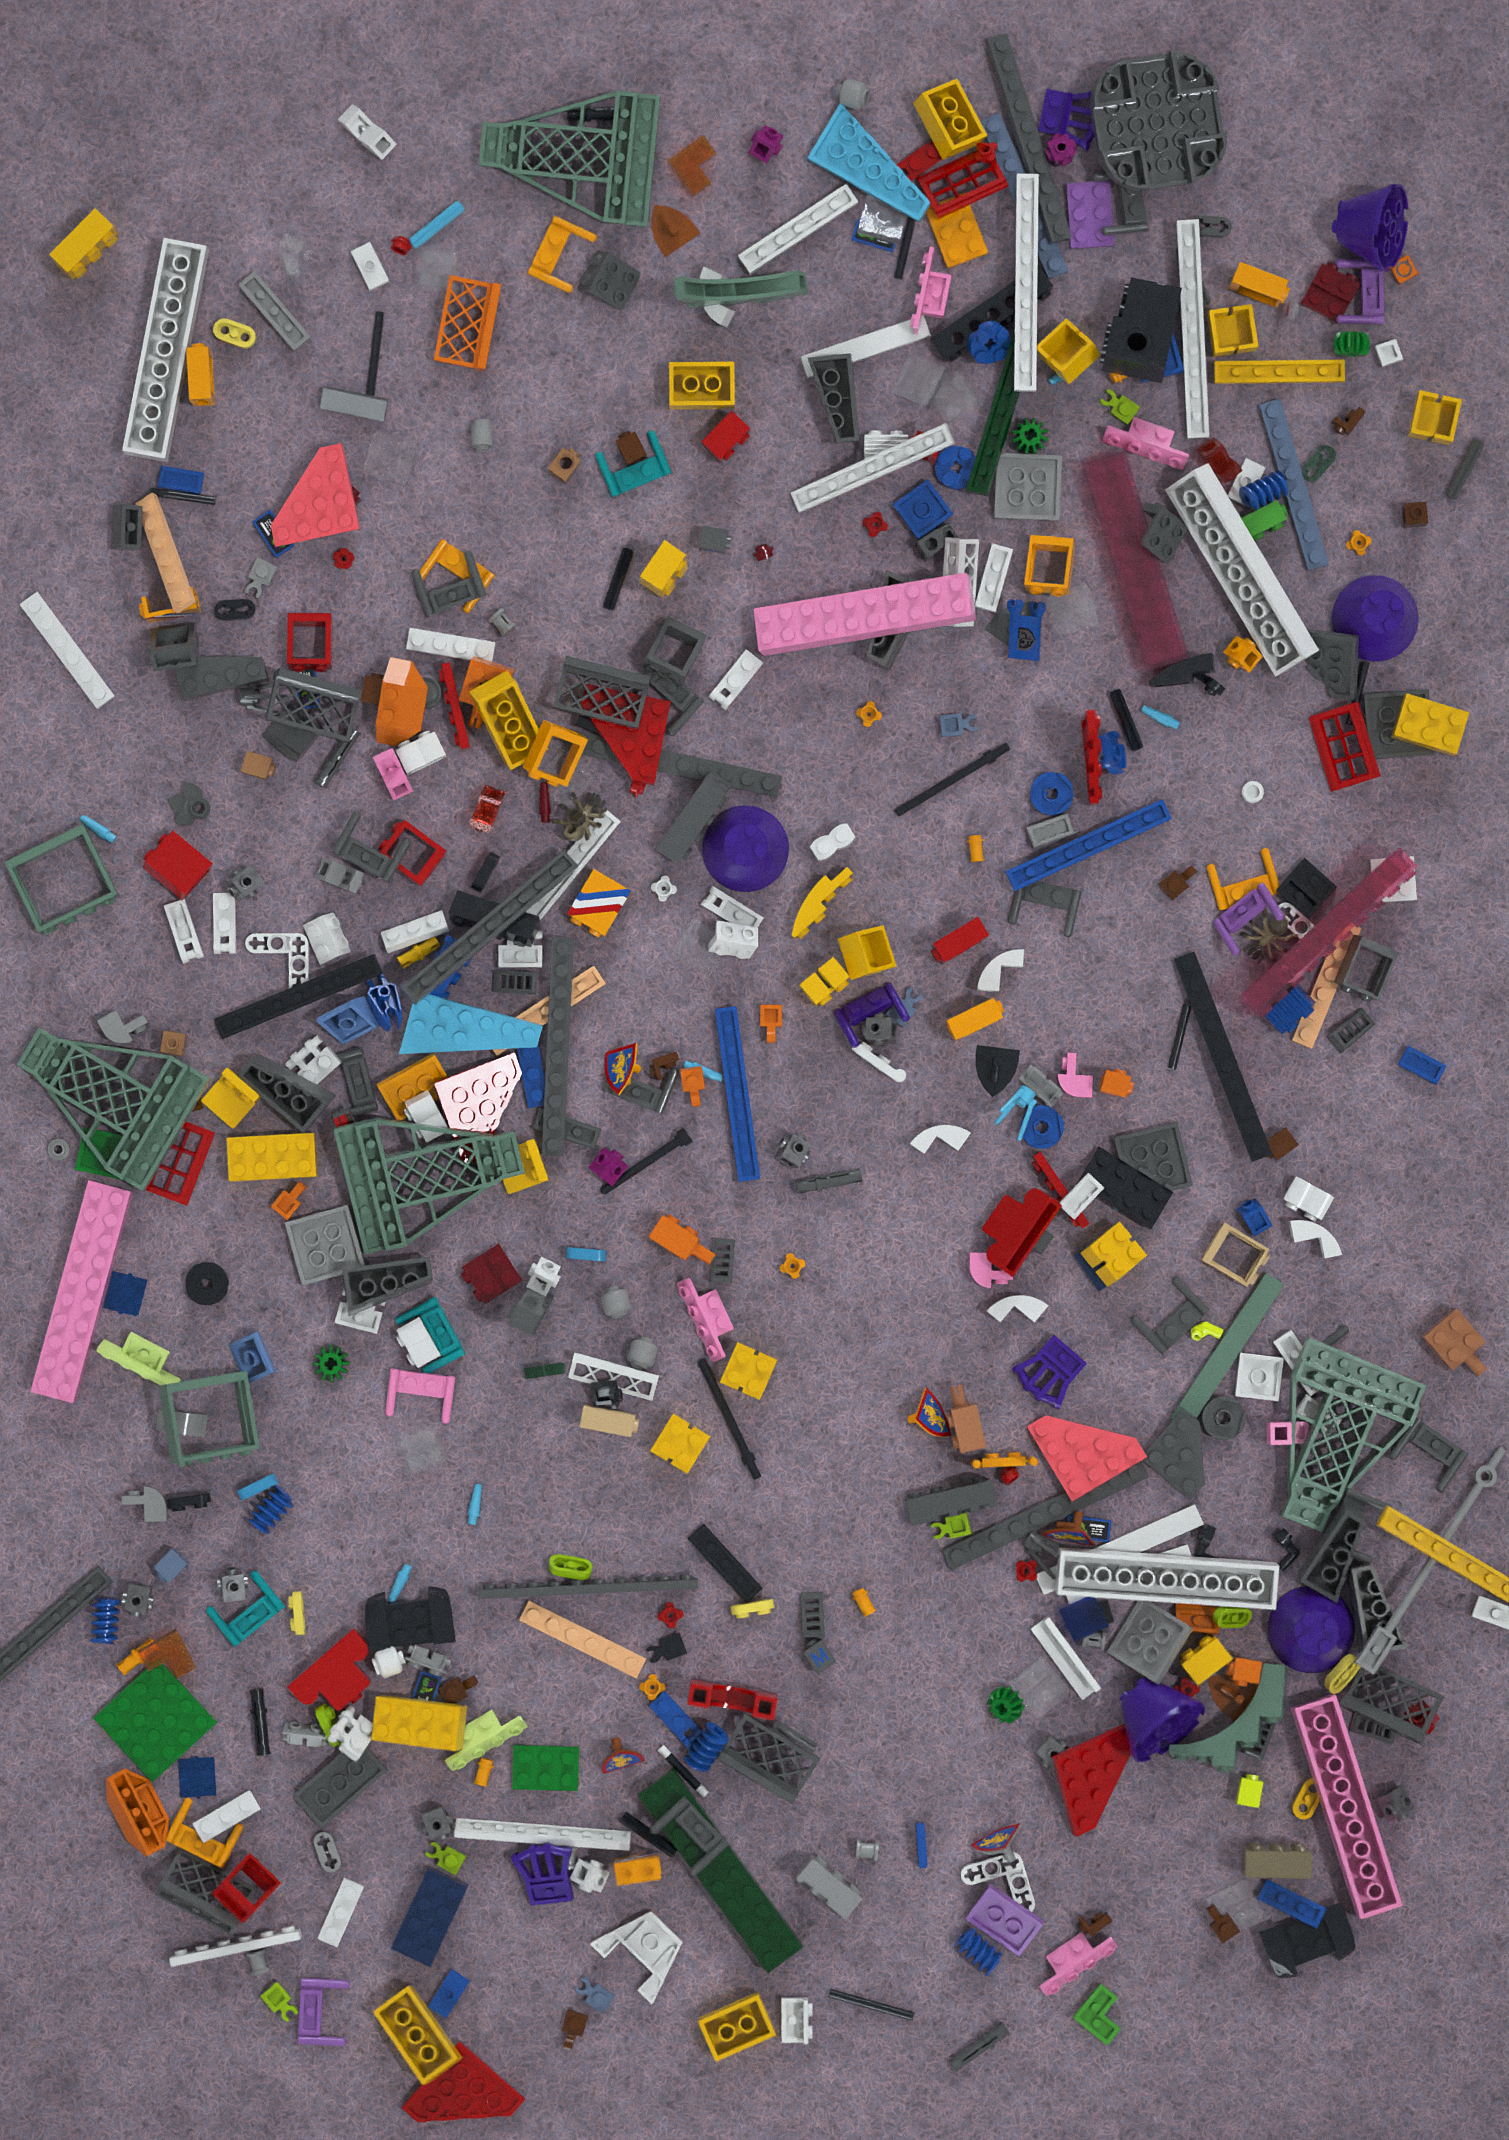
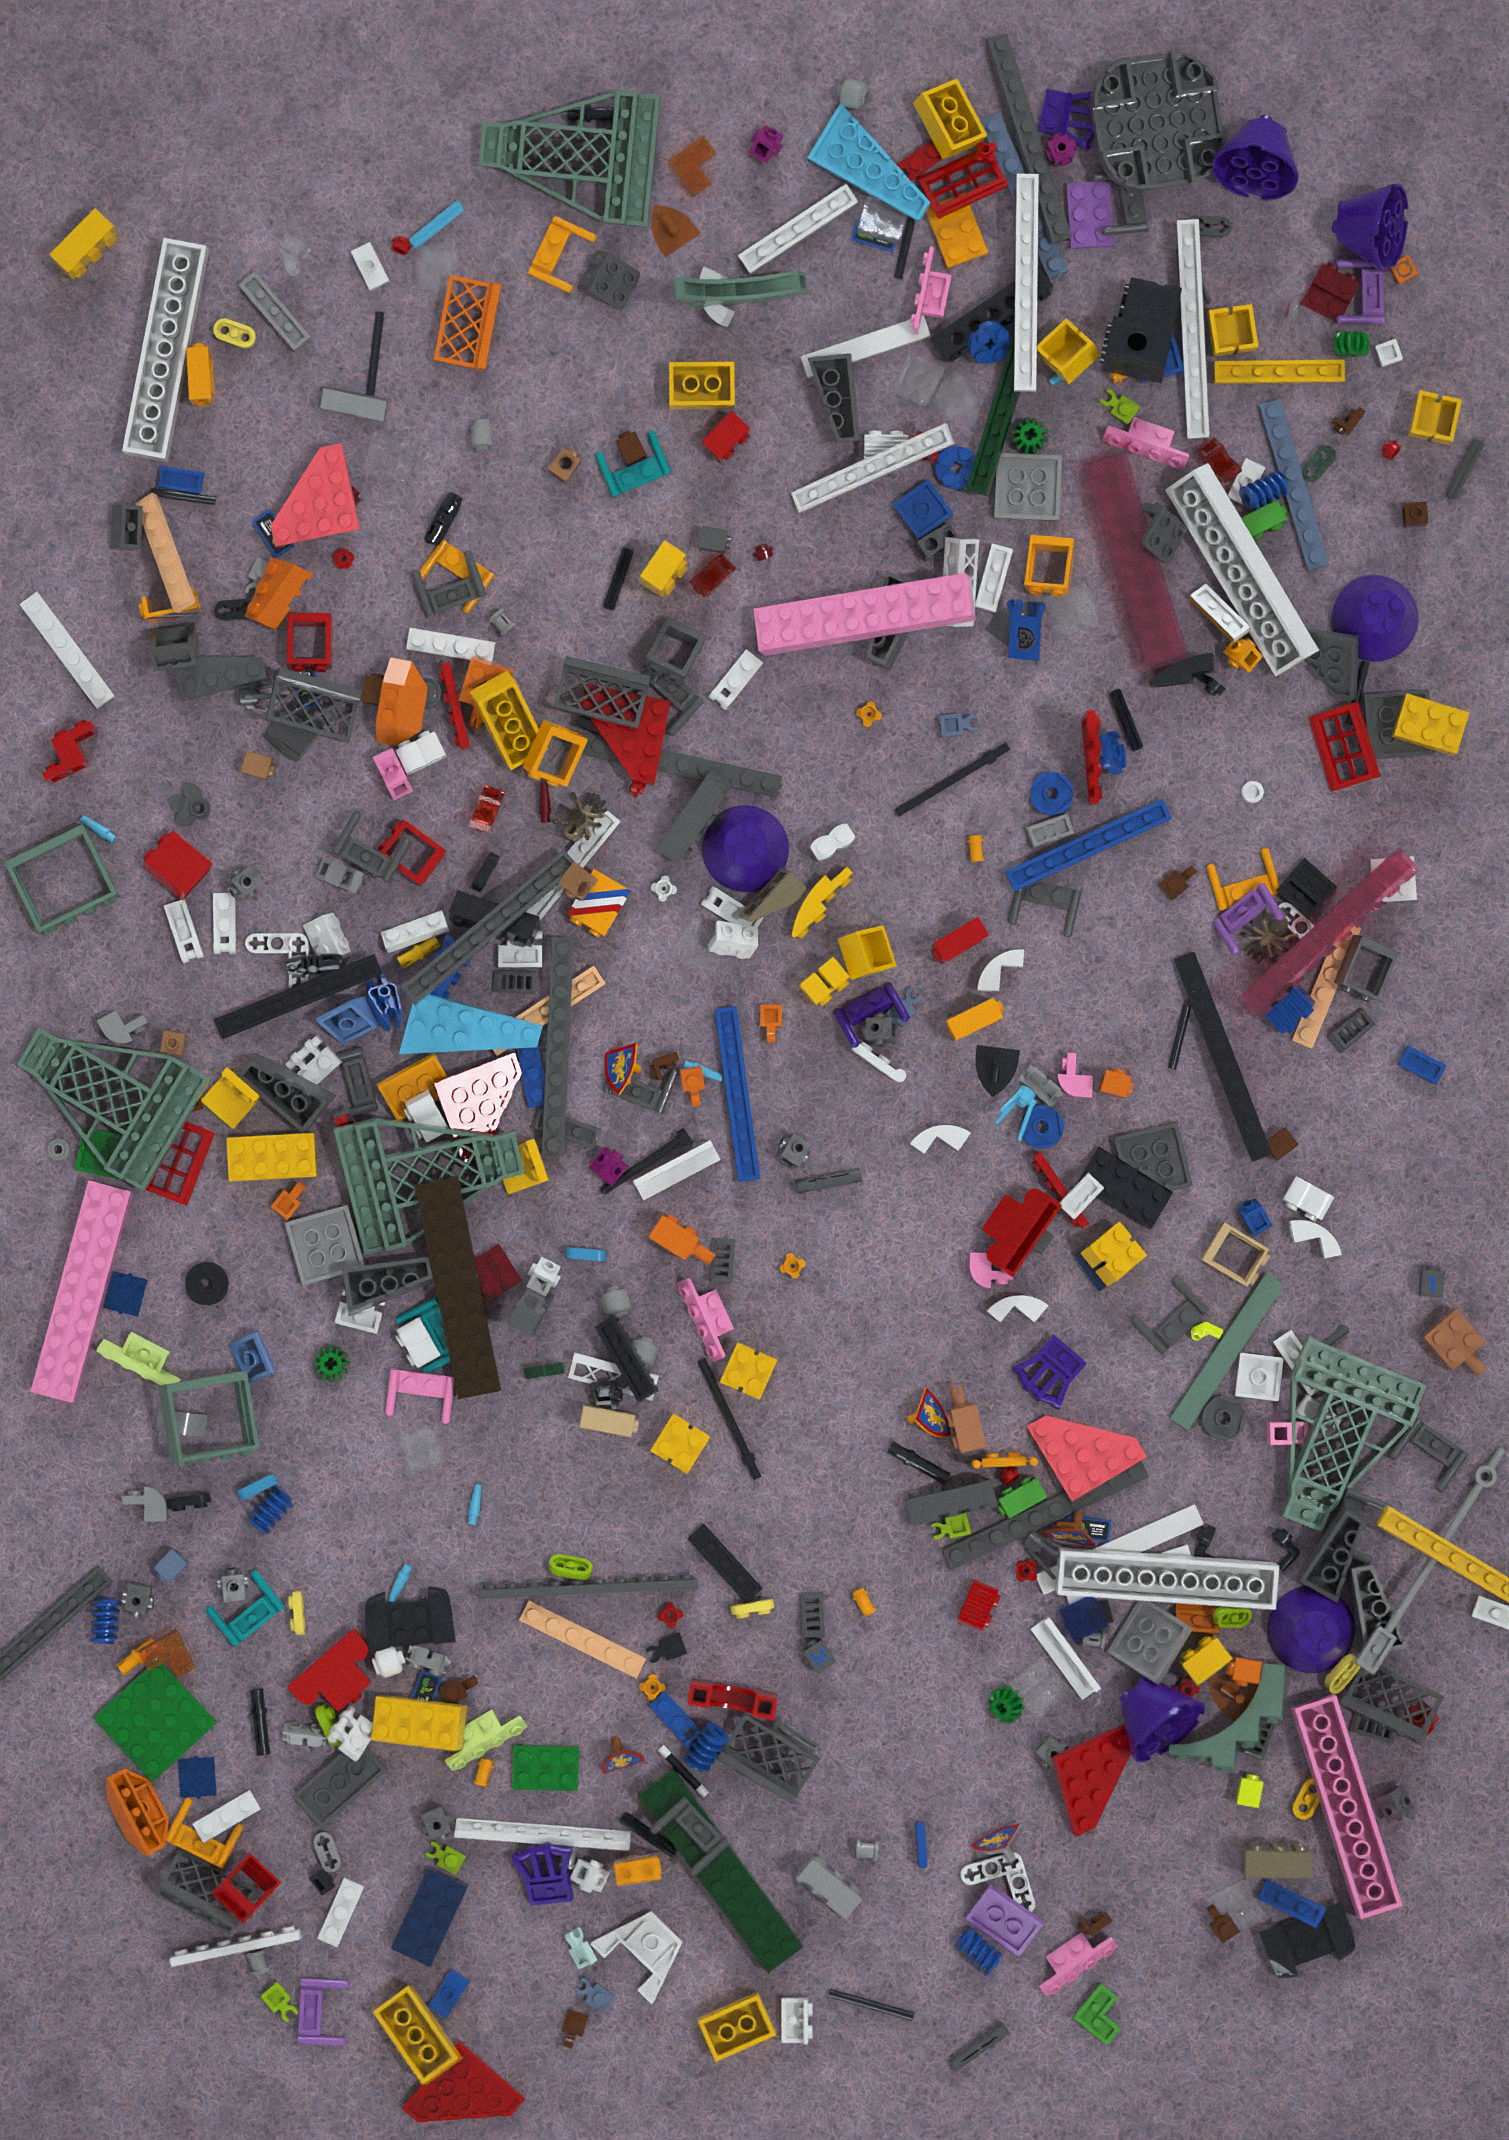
dark grey pin [314,729,361,788] -> none
white brick [338,104,397,160] -> none
red plate [863,512,888,537] -> none
medium azure animal [1141,705,1180,730] -> none
dark grey plate [1144,1408,1205,1500] -> none
light orange window [1229,262,1290,308] -> none
light orange plate [1346,530,1372,556] -> none
none -> red bracket [42,720,99,784]
none -> orange wedge [245,557,314,630]
none -> black hinge [286,953,343,975]
none -> black plate [309,1869,336,1895]
none -> dark brown plate [415,1176,501,1399]
none -> black hinge [424,492,463,546]
none -> medium nougat brick [558,862,598,901]
none -> light aqua plate [565,1927,597,1970]
none -> black gear [595,1315,659,1402]
none -> white fence [633,1140,720,1200]
none -> clear red brick [689,553,737,597]
none -> dark tan slope [738,867,807,922]
none -> black pin [887,1441,951,1485]
none -> red brick [957,1579,1001,1631]
none -> bright green brick [997,1476,1047,1519]
none -> white plate [1189,584,1250,643]
none -> dark purple cone [1212,115,1299,200]
none -> red plate [1381,440,1401,460]
none -> dark grey brick [1418,1266,1445,1298]

